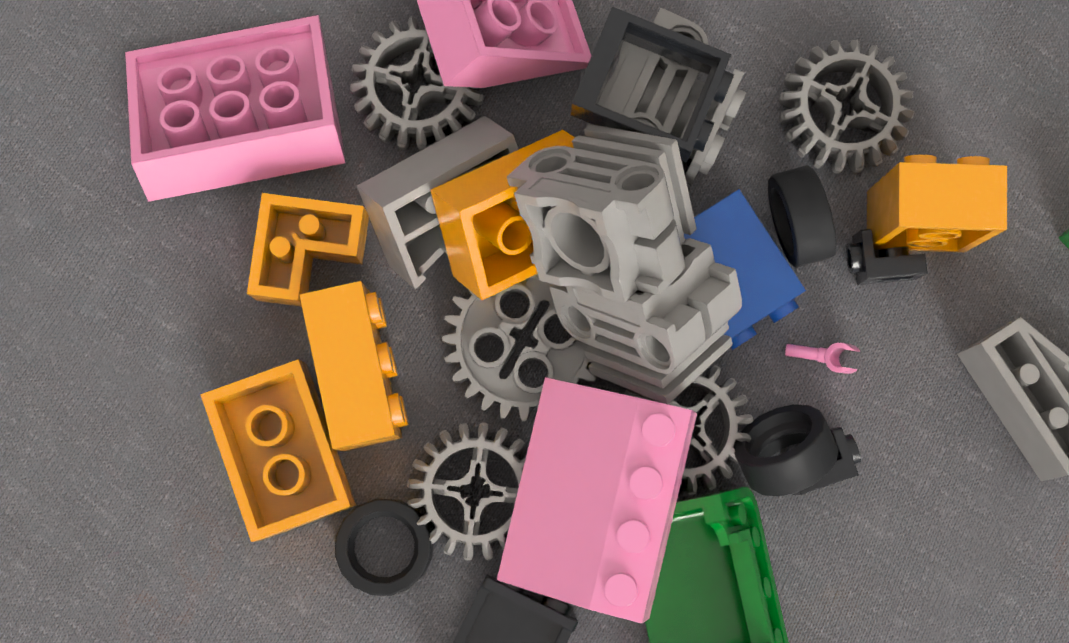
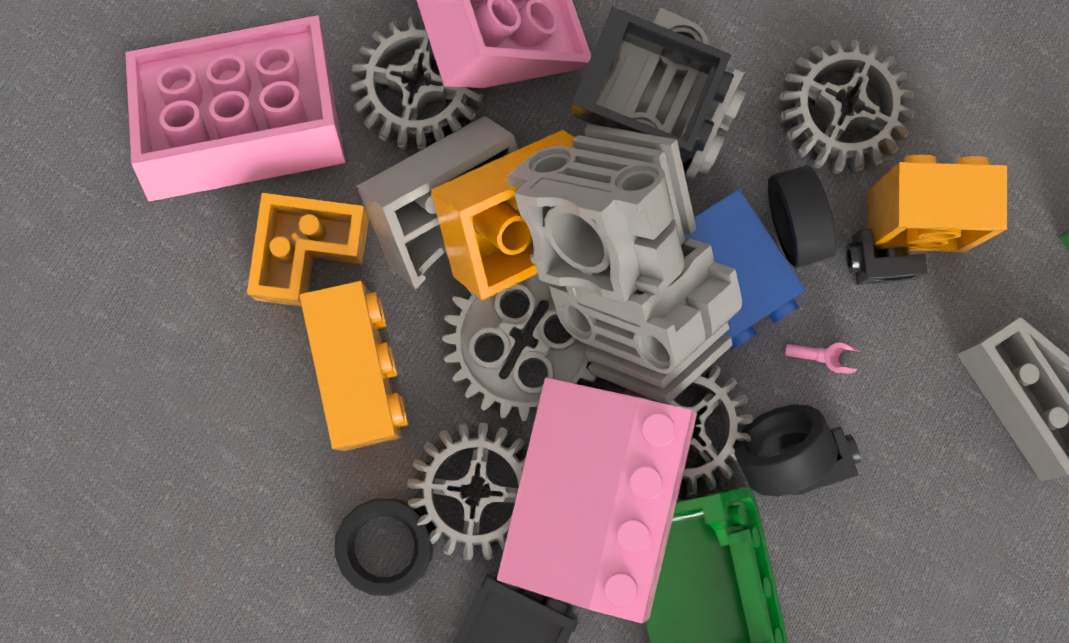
light orange brick [200,359,356,542] -> none

